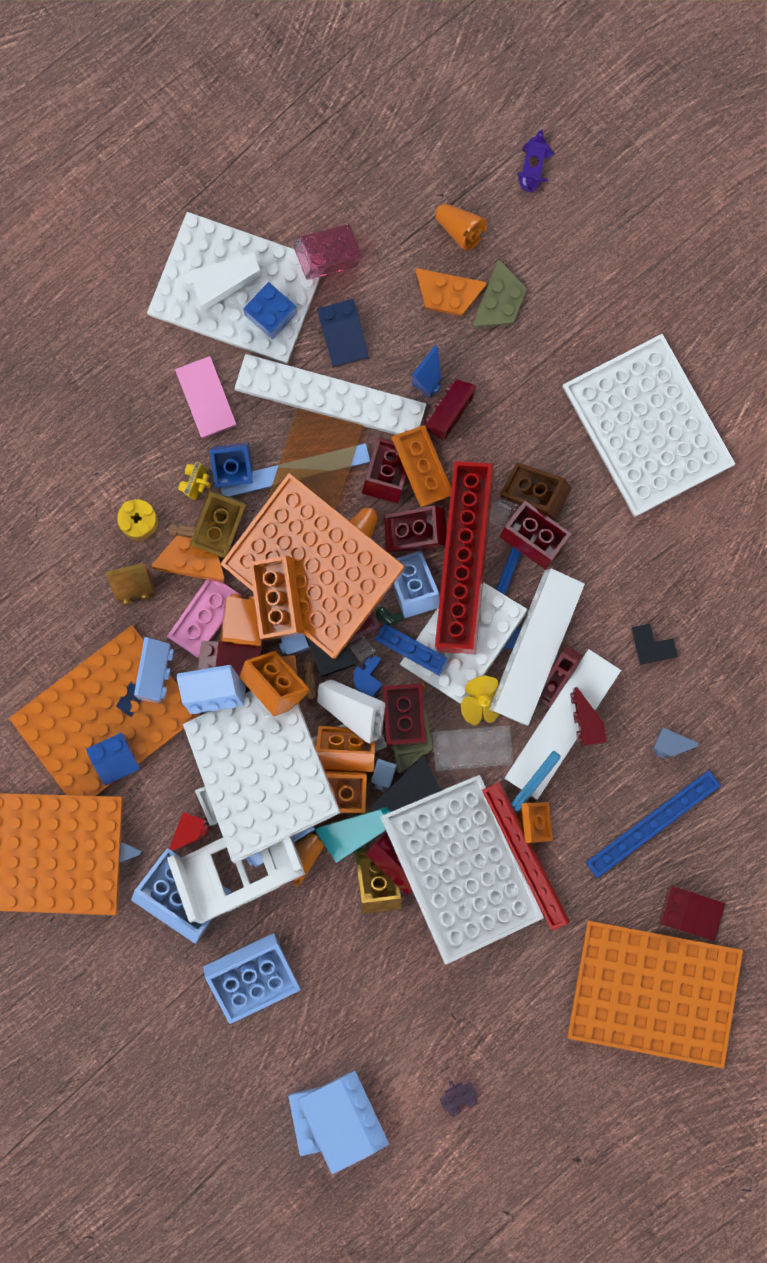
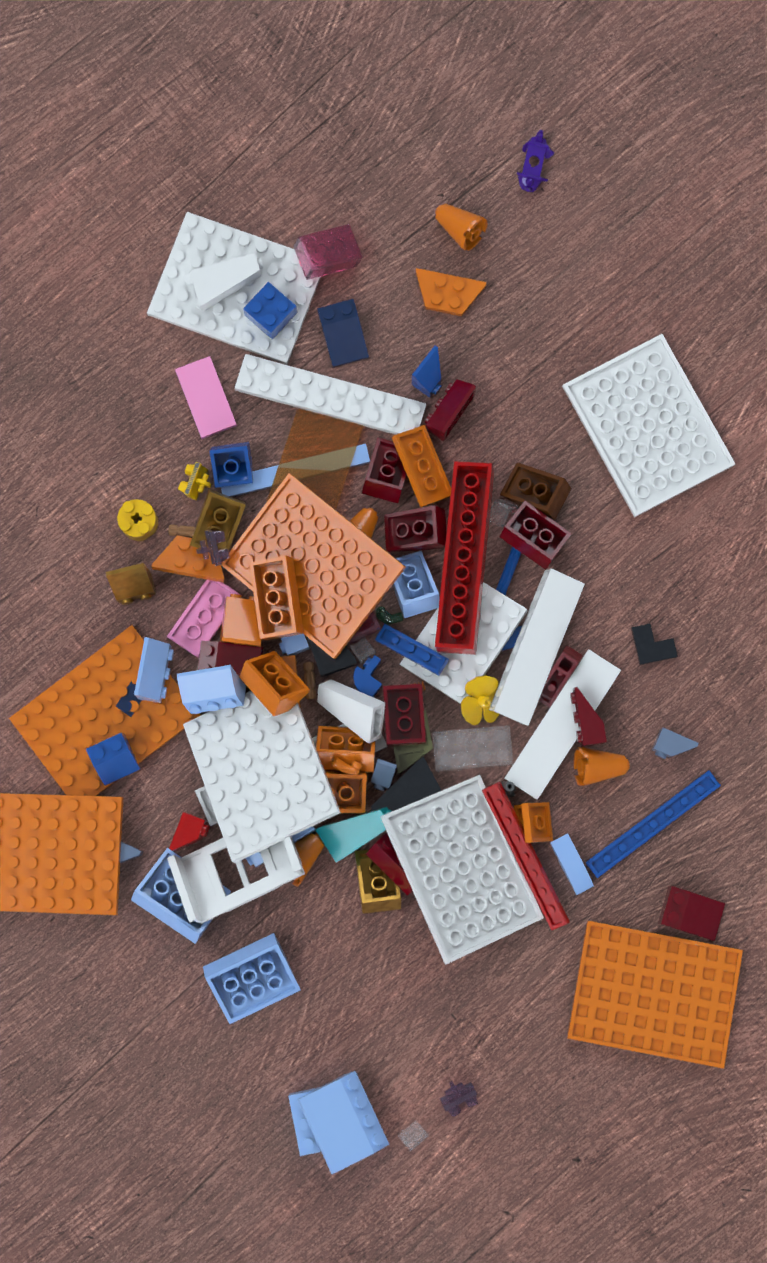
olive wing [472,260,527,328] -> none
dark azure axle [511,751,561,814] -> none
none -> hips [196,529,230,566]
none -> orange arm [332,758,362,775]
none -> clear panel [398,1120,429,1151]
none -> dark grey arm [501,781,516,798]
none -> light blue slope [550,834,594,895]
none -> orange cone [573,747,630,786]

